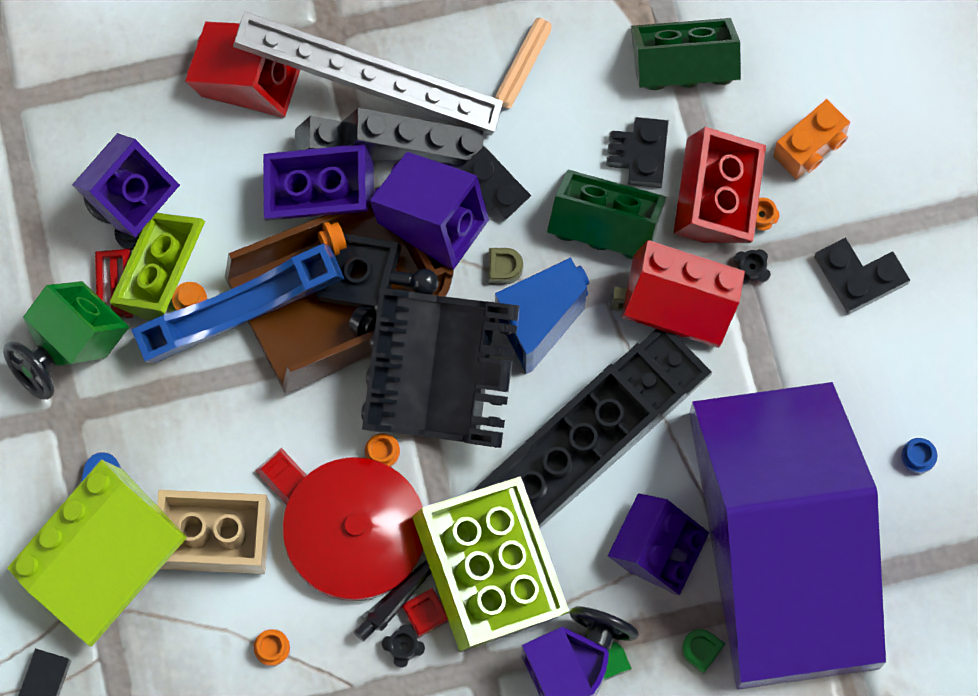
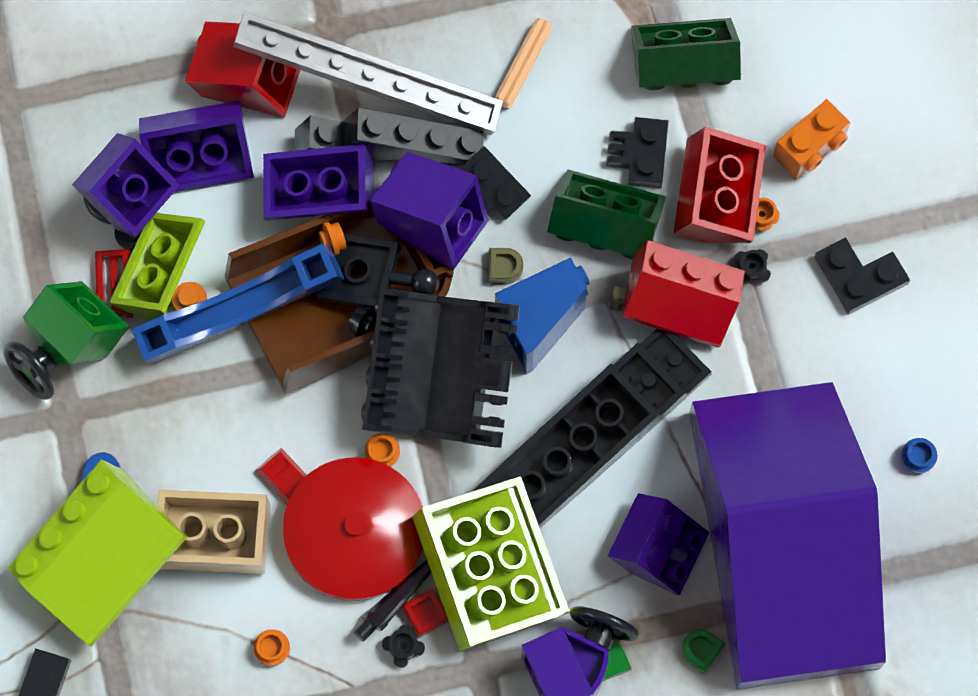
none -> dark purple slope [139,100,254,192]

